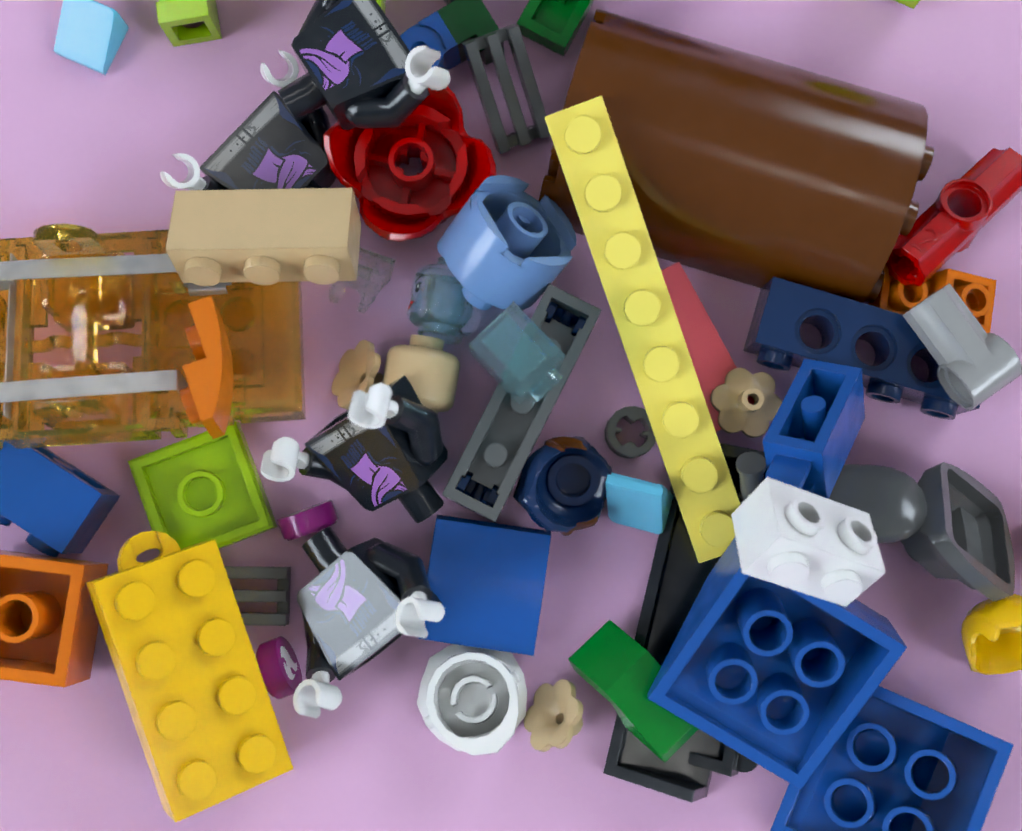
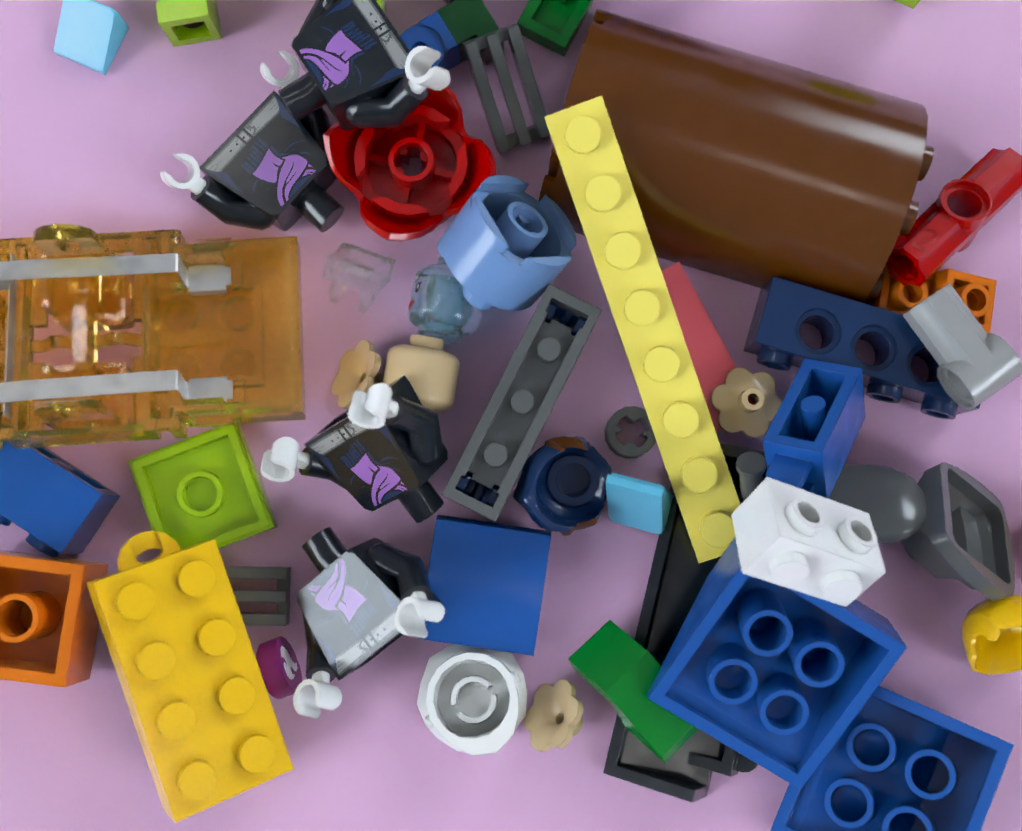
tan brick [165,188,361,286] -> none
orange slope [179,296,234,439] -> none
magenta tile [277,500,338,541] -> none
clear light blue brick [469,302,566,405] -> none

